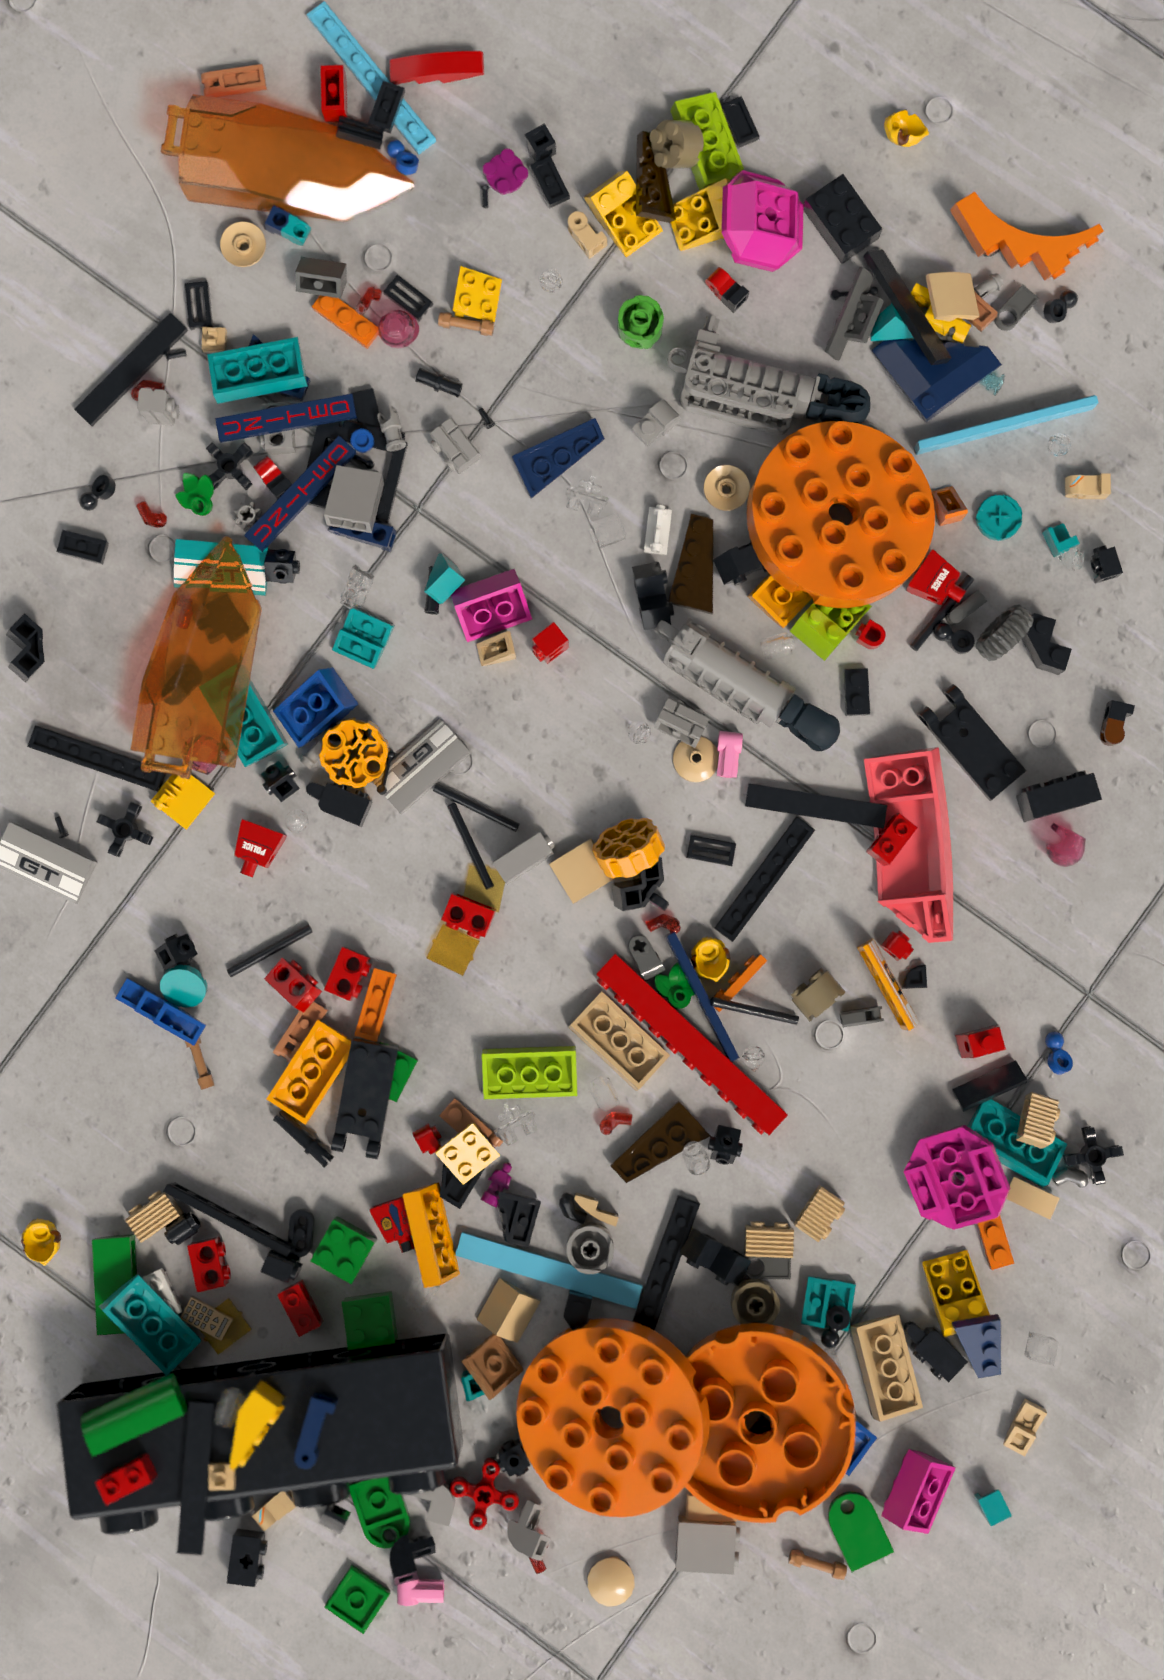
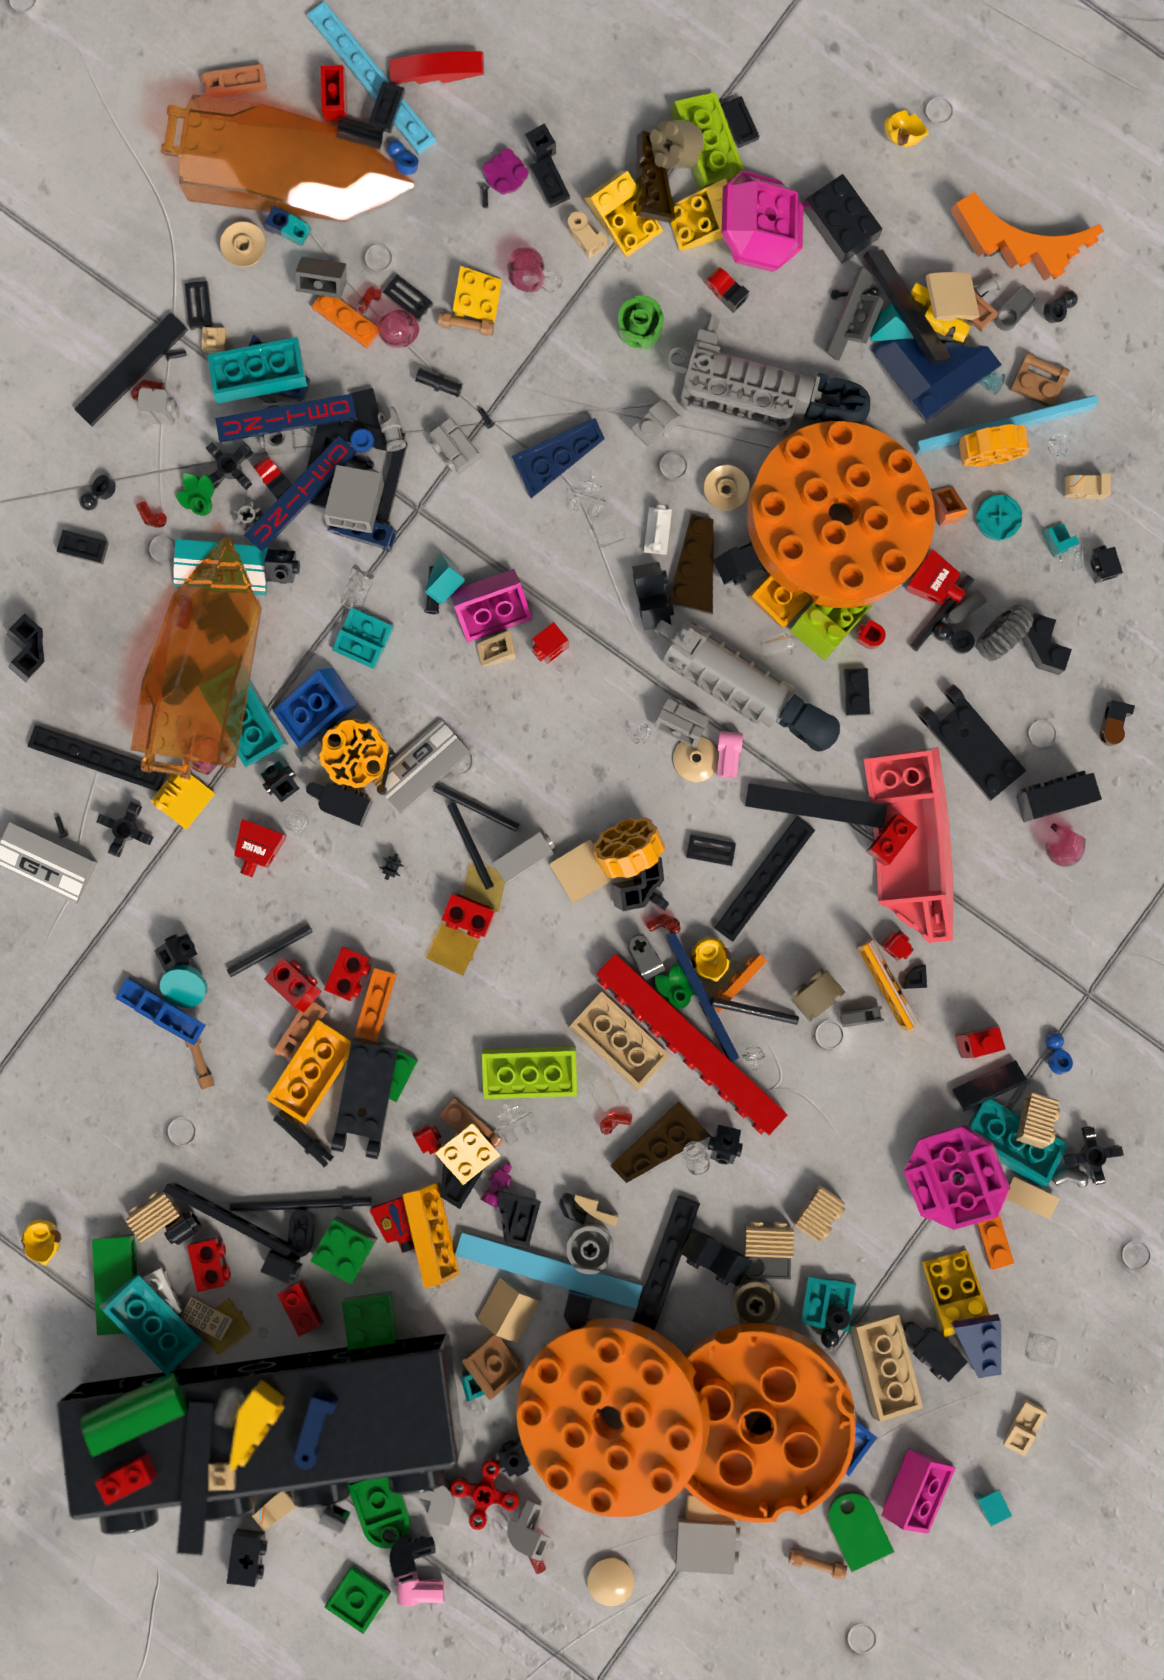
none -> black bar [230,1195,372,1212]
none -> black wheel [379,853,404,880]
none -> clear pink helmet [507,246,544,292]
none -> light orange connector [959,424,1030,467]
none -> medium nougat plate [1010,351,1070,407]

